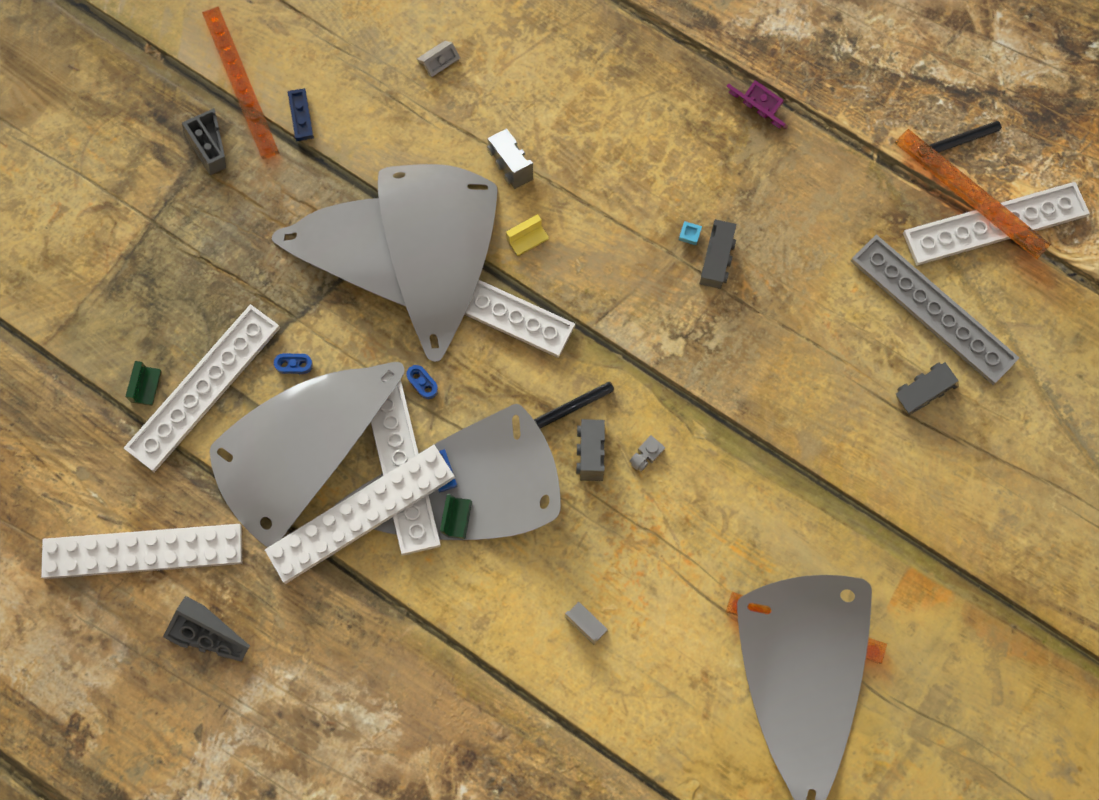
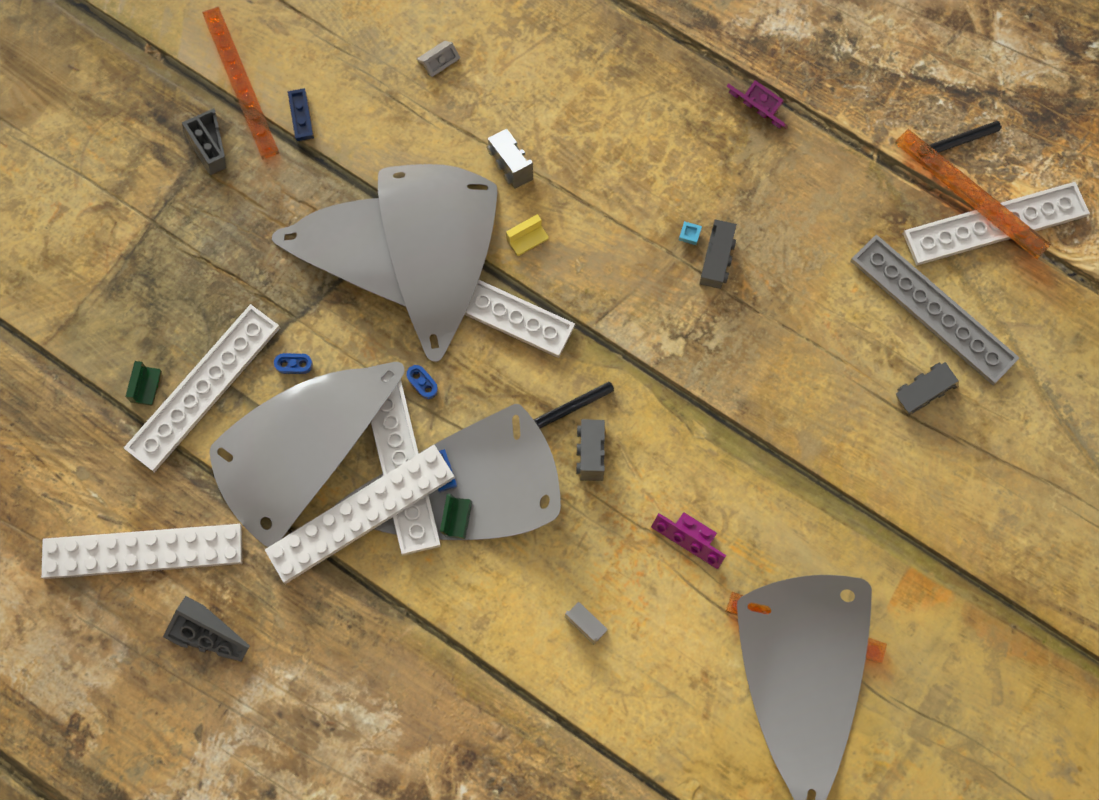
light grey plate [629,435,665,471] -> none
none -> magenta bracket [651,512,727,569]

